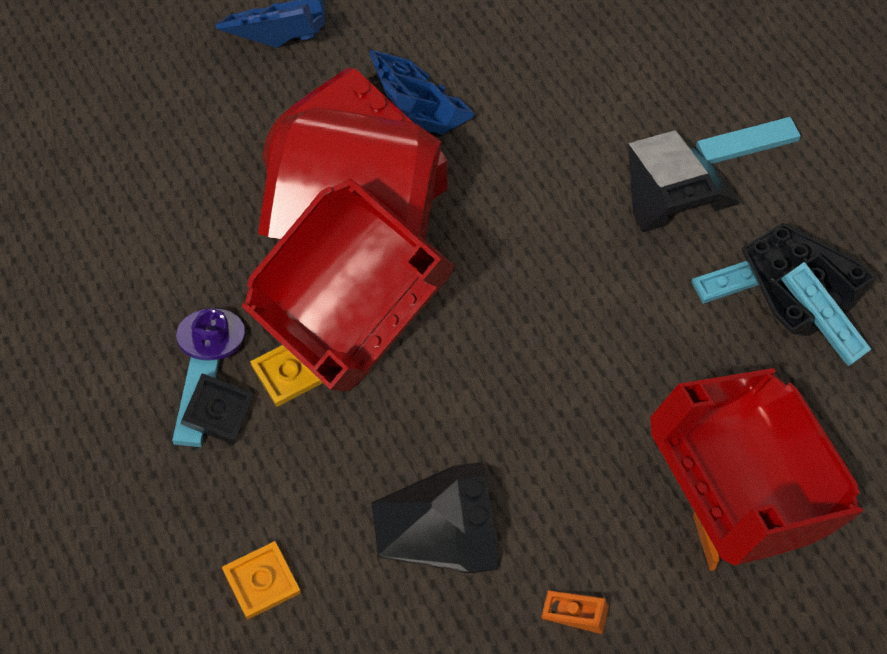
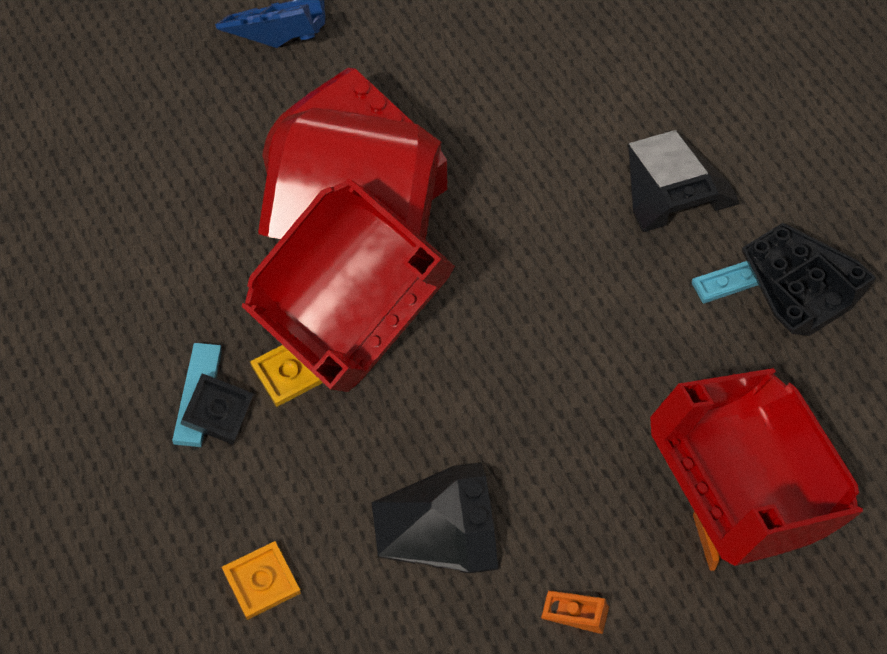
dark purple piece [176,308,245,361] -> none
blue wedge [369,49,475,134] -> none
medium azure tile [696,117,800,164] -> none
medium azure tile [781,262,871,366] -> none

